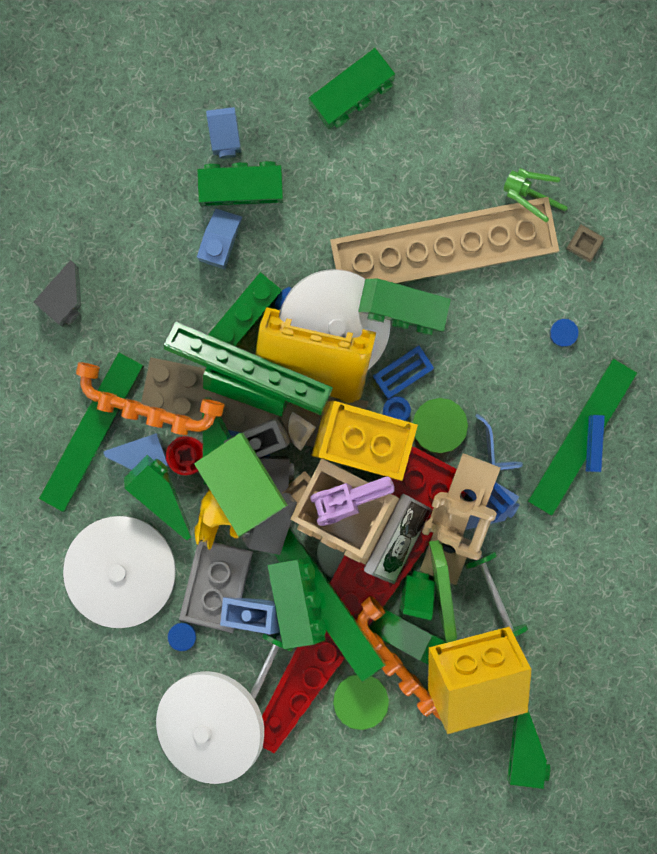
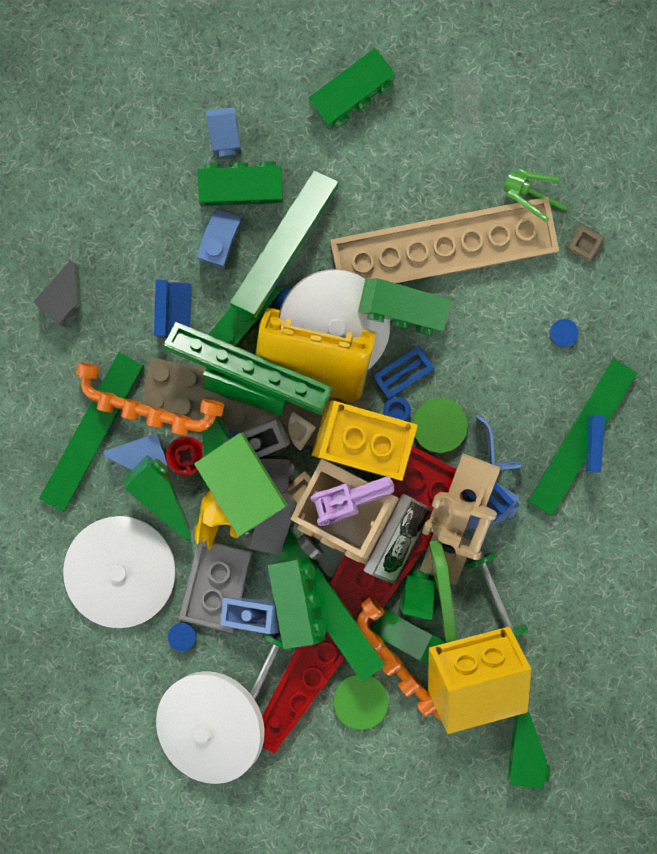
none -> blue panel [154,279,191,338]
none -> tile [230,171,339,319]
none -> dark grey tile [297,533,324,560]

